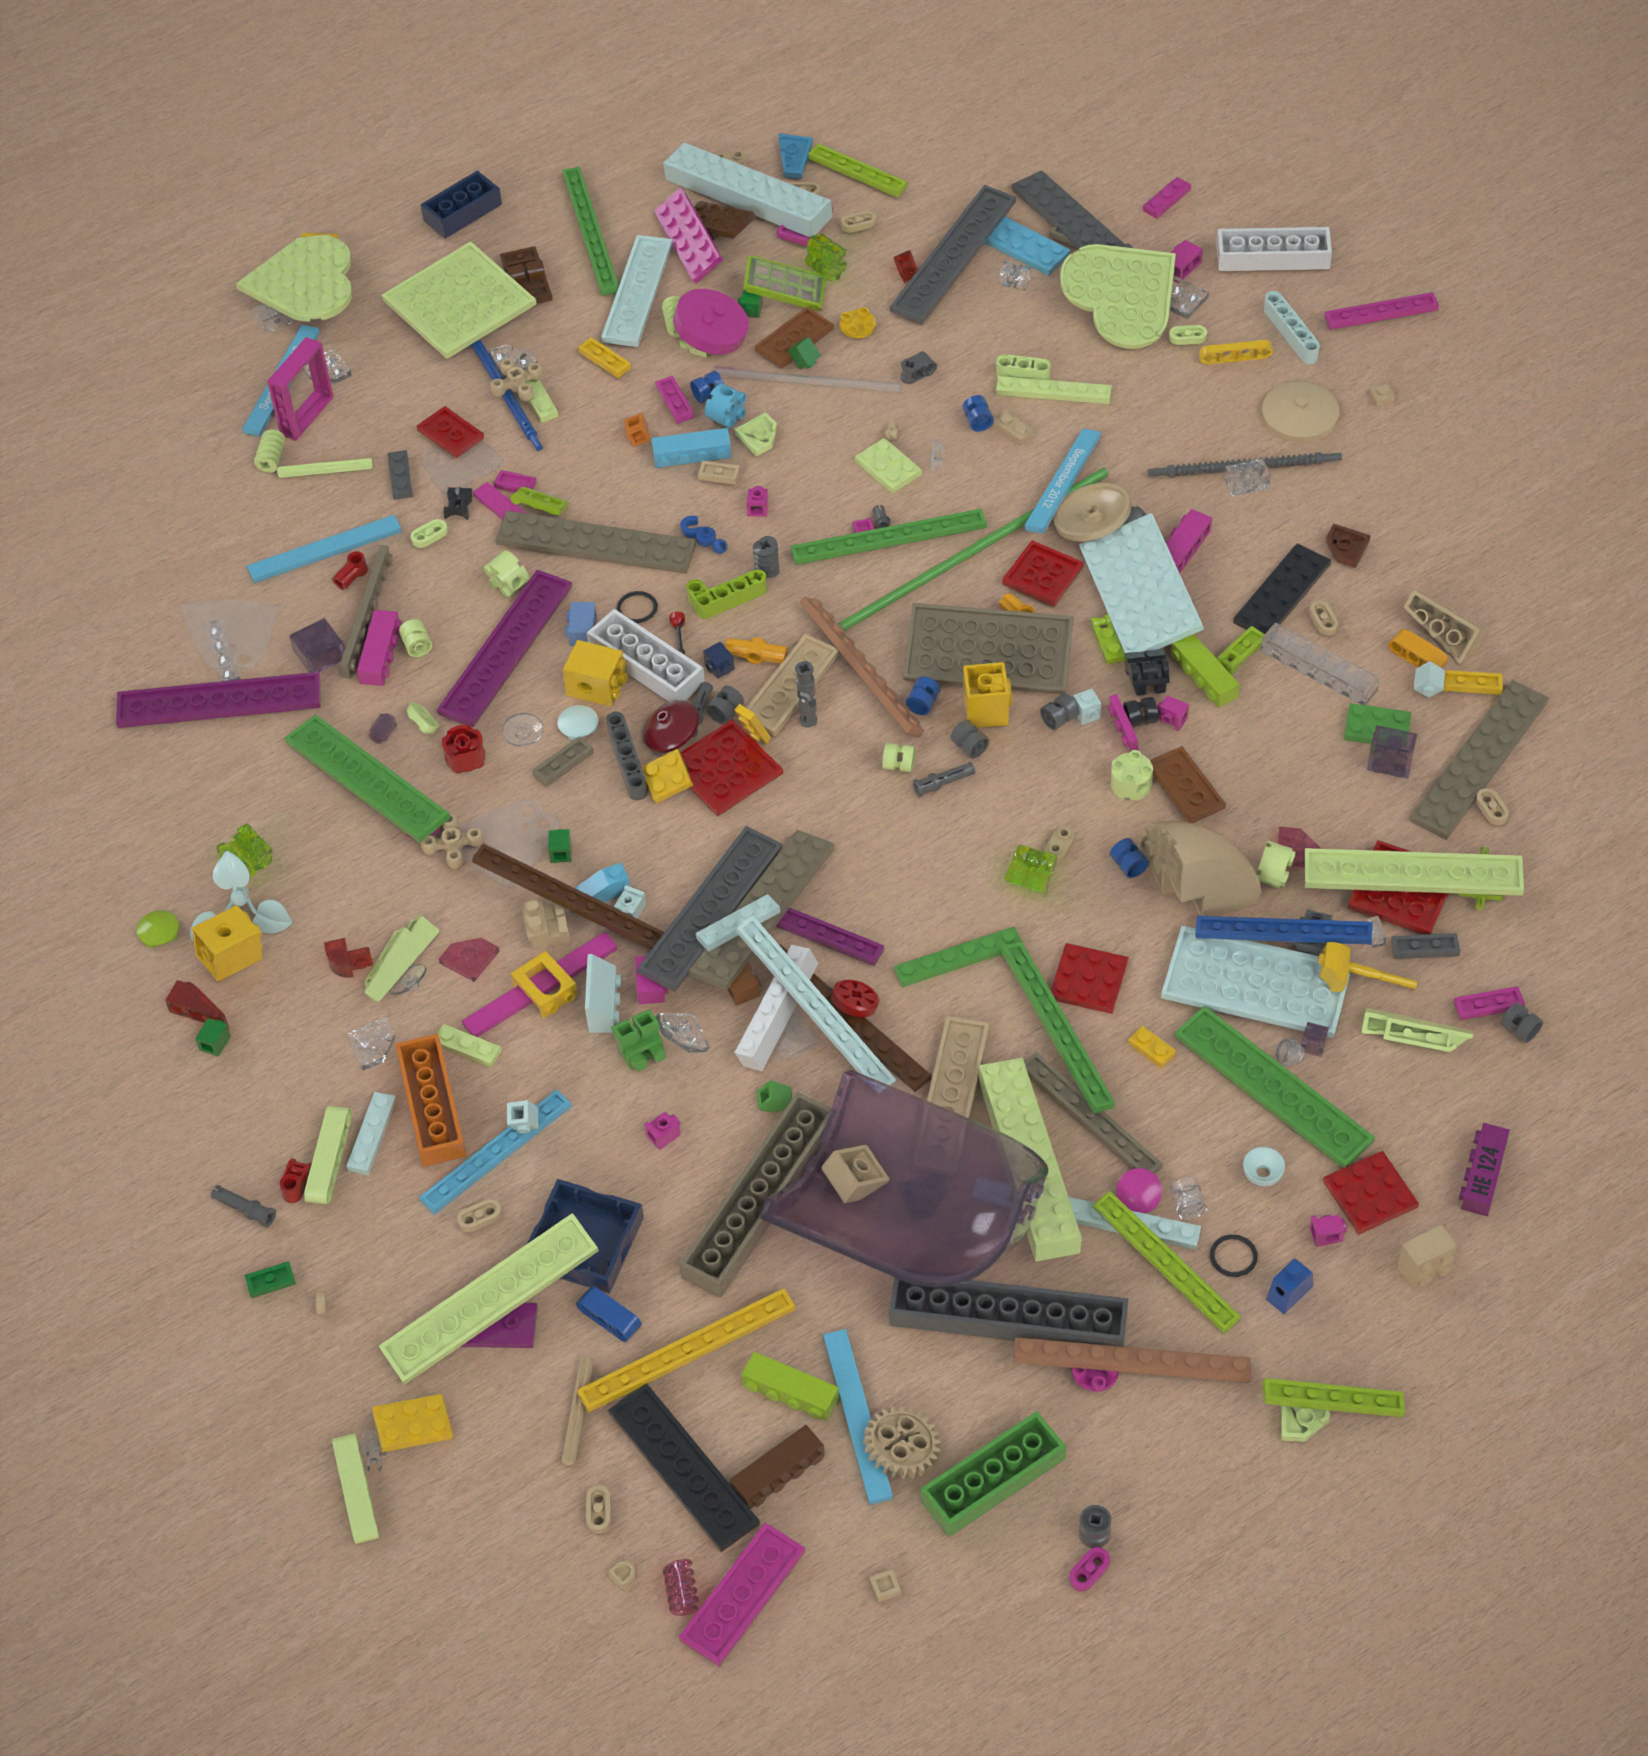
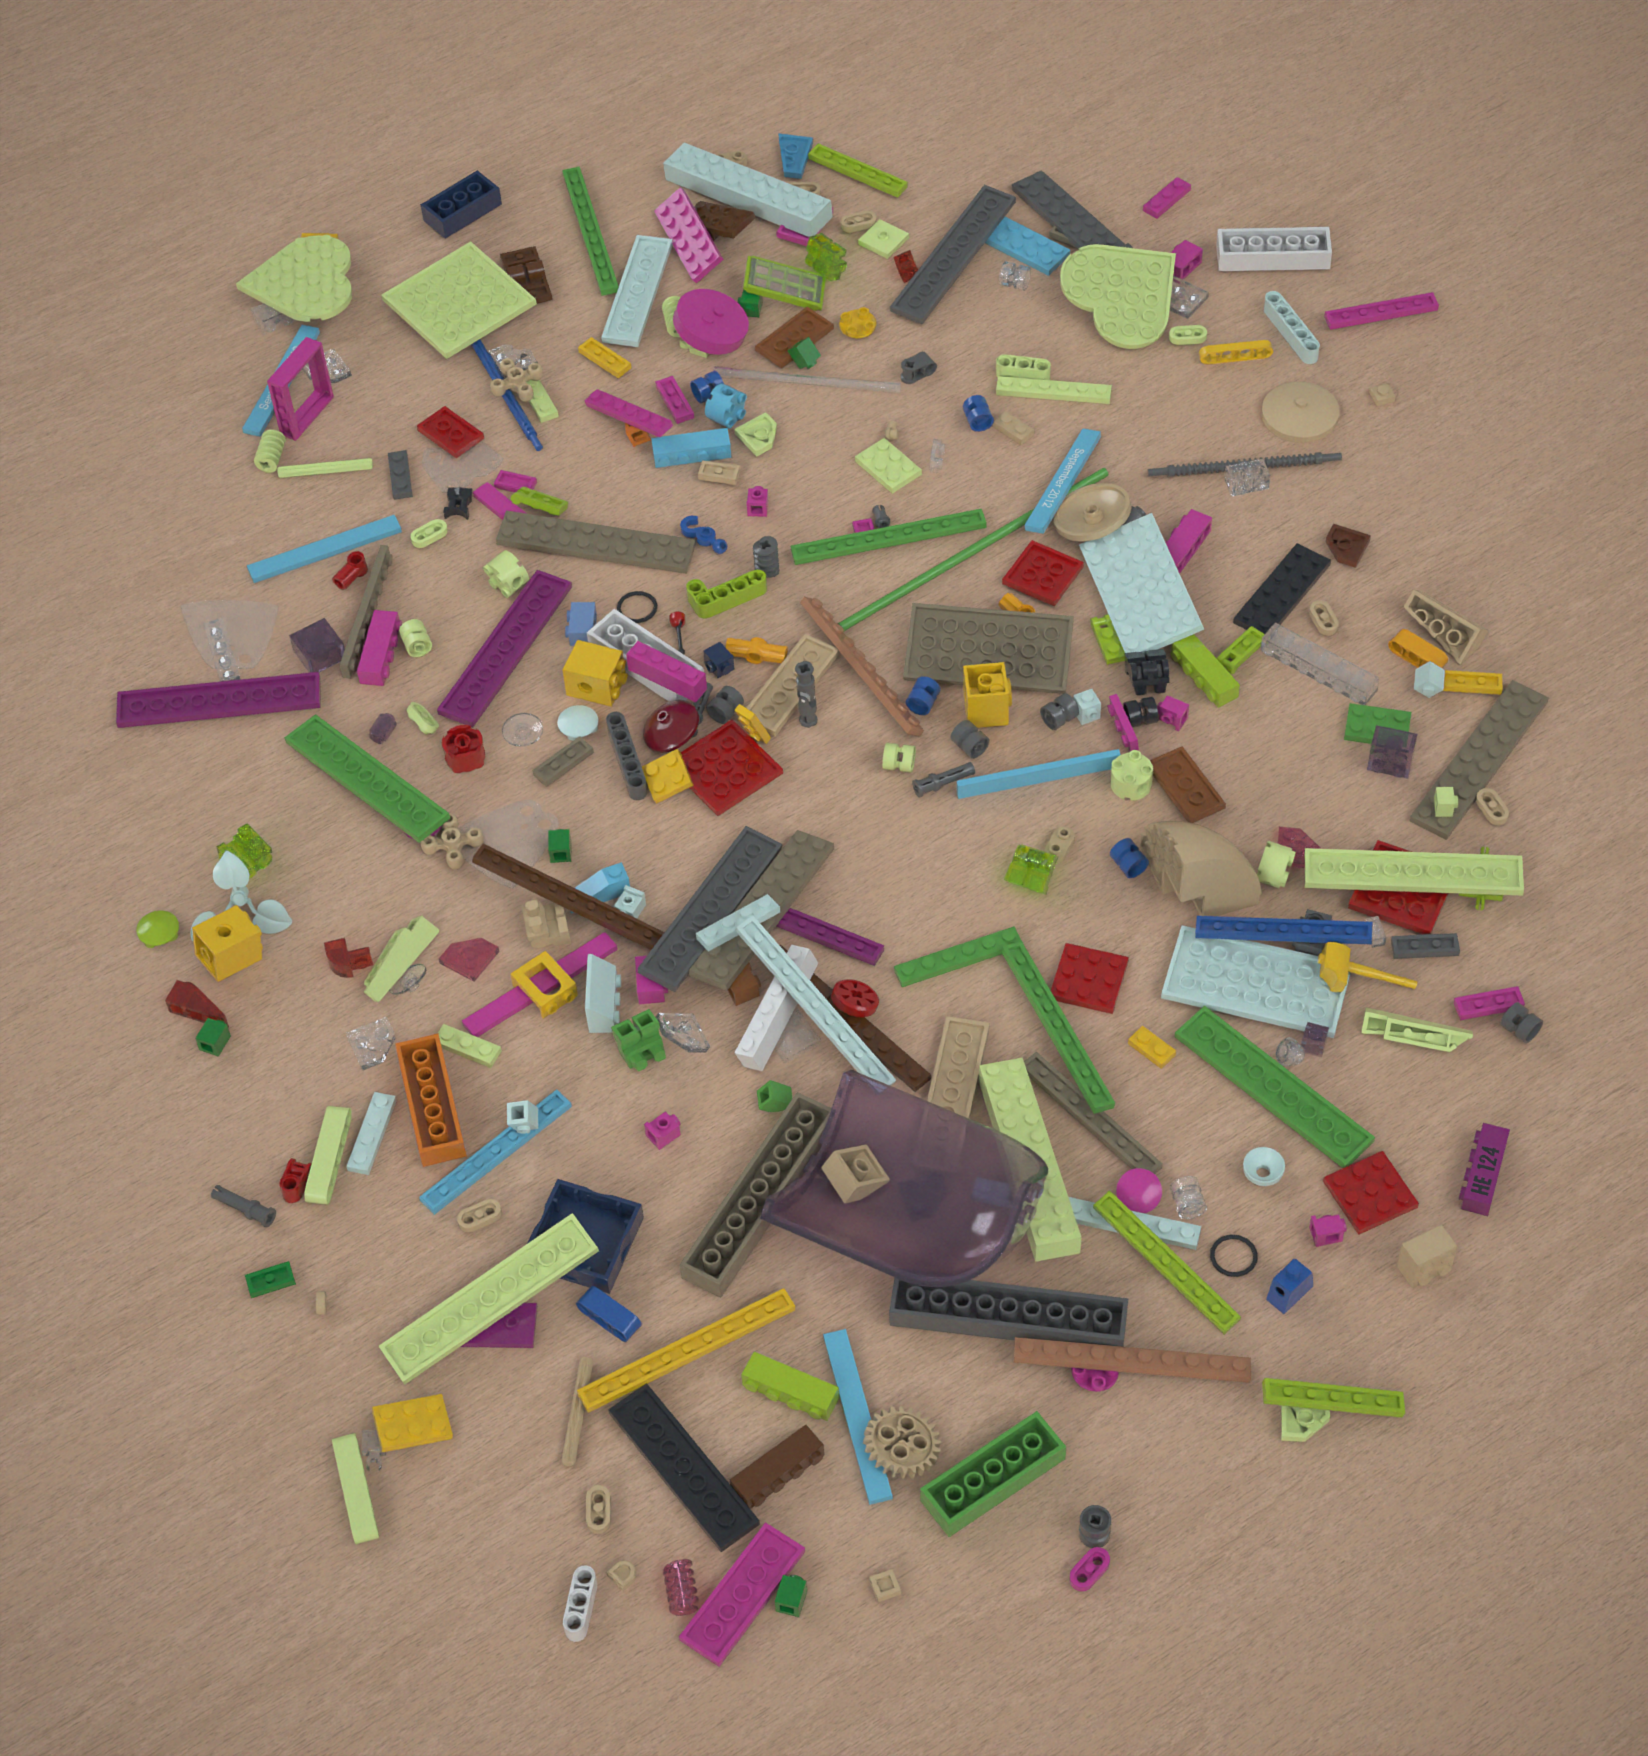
none -> white beam [563,1565,597,1642]
none -> dark pink plate [584,389,673,438]
none -> dark pink brick [626,641,707,702]
none -> green brick [774,1575,808,1617]
none -> yellowish green plate [858,219,909,259]
none -> medium azure tile [957,749,1121,799]
none -> yellowish green plate [1434,787,1458,817]

